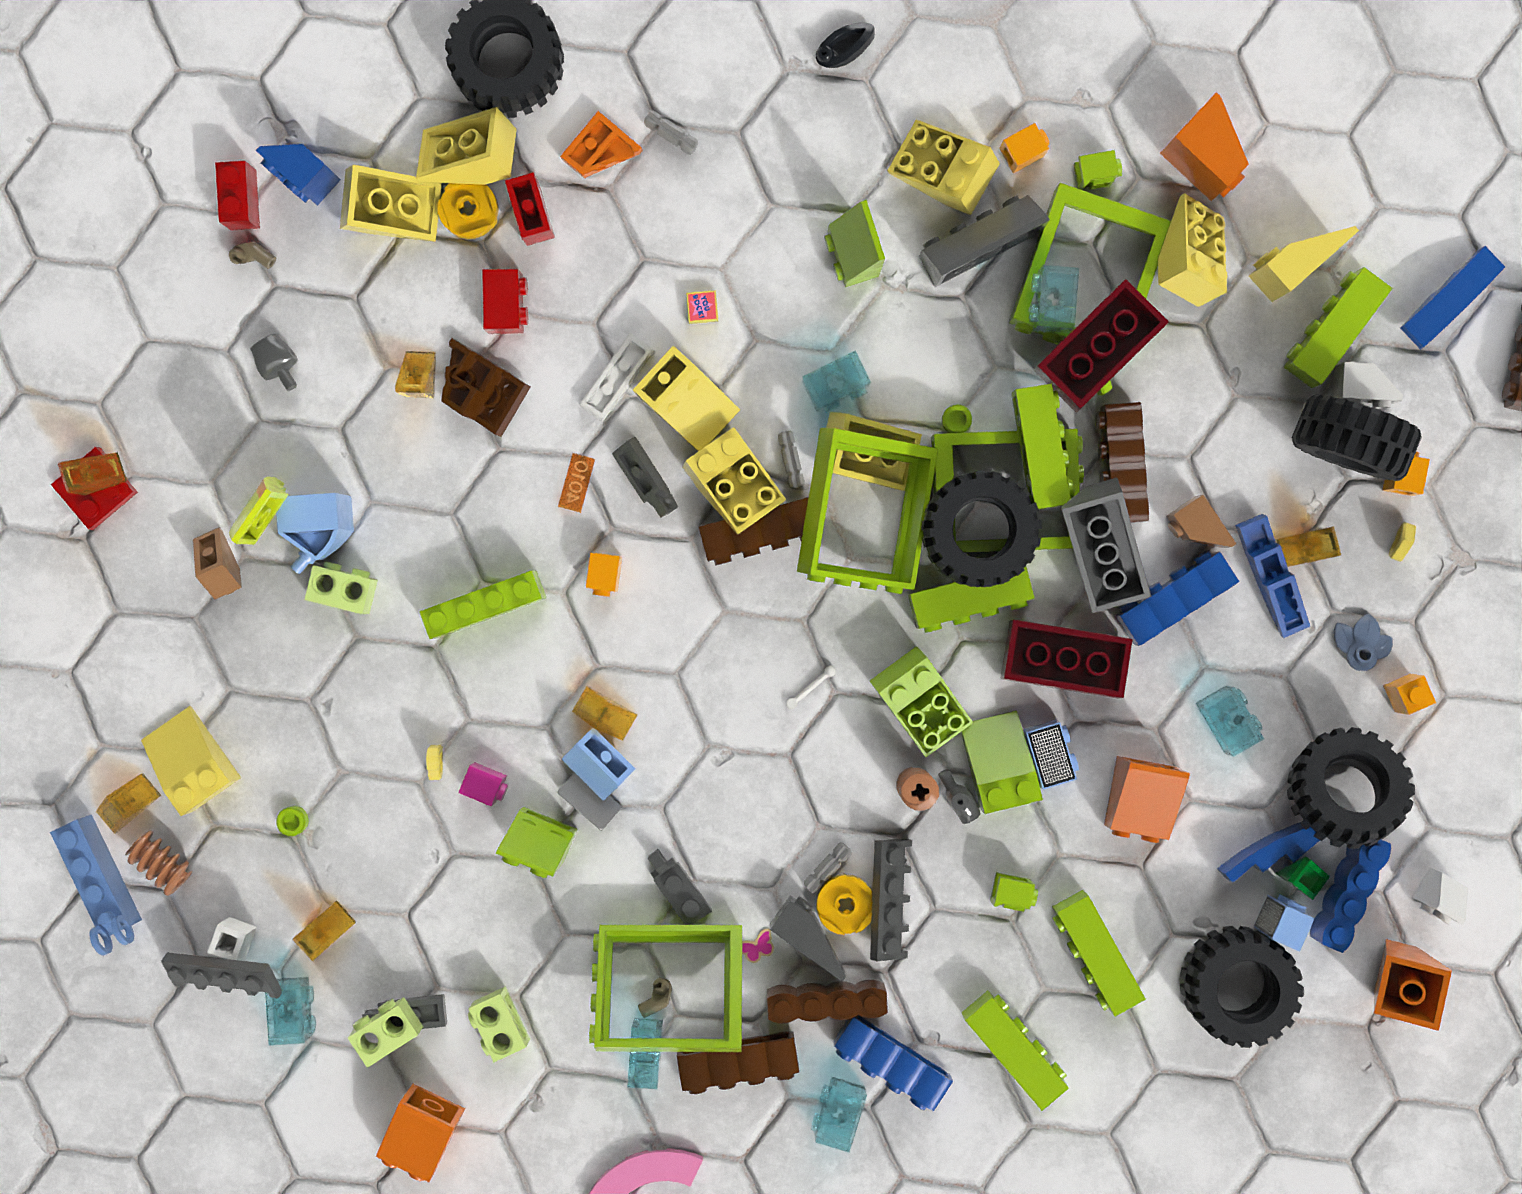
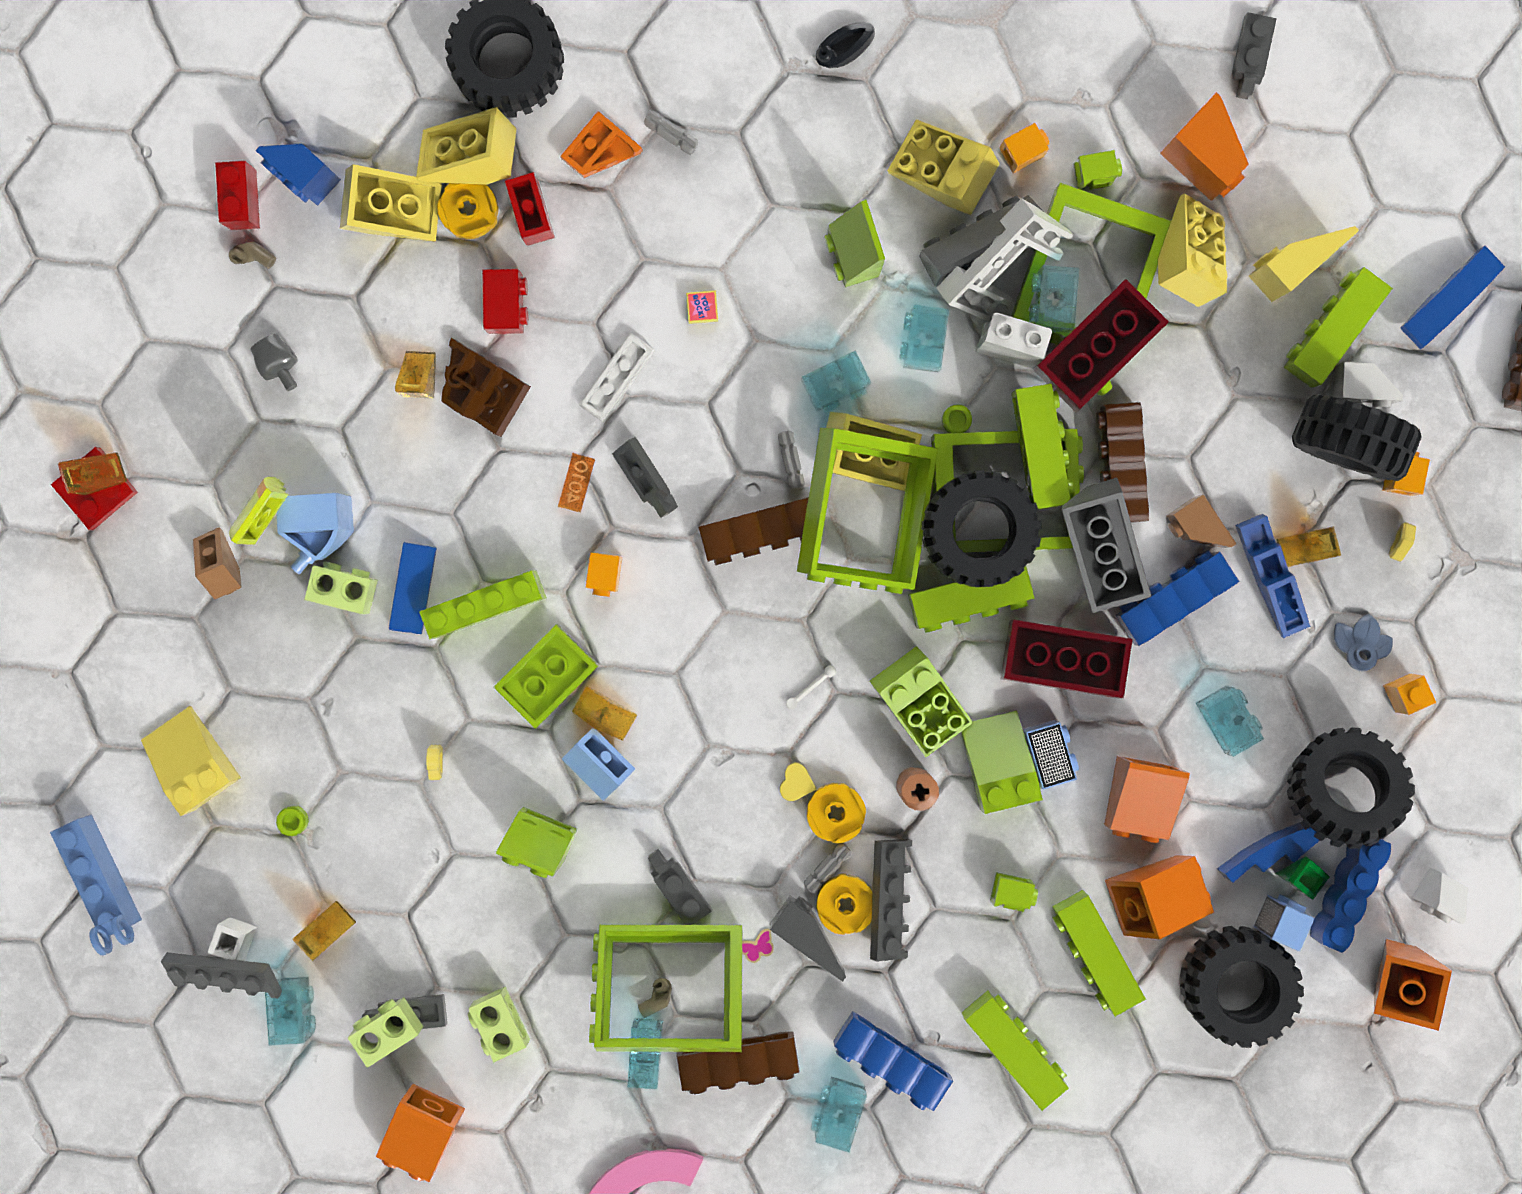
clear yellow slope [96,773,162,834] -> none
nougat piece [125,830,193,896] -> none
dark pink brick [458,762,508,806] -> none
light grey slope [557,772,623,831] -> none
light yellow slope [633,346,740,452] -> none
light yellow slope [682,427,786,535] -> none
reddish brown brick [767,980,888,1023] -> none
dark grey piece [938,769,981,824] -> none
none -> blue slope [389,542,437,634]
none -> lime plate [493,624,599,729]
none -> light yellow tile [780,762,817,801]
none -> yellow plate [807,783,866,843]
none -> clear light blue brick [899,305,949,373]
none -> white wedge [937,198,1073,321]
none -> white panel [976,313,1052,369]
none -> orange slope [1105,855,1214,939]
none -> dark grey hinge [1232,12,1277,100]

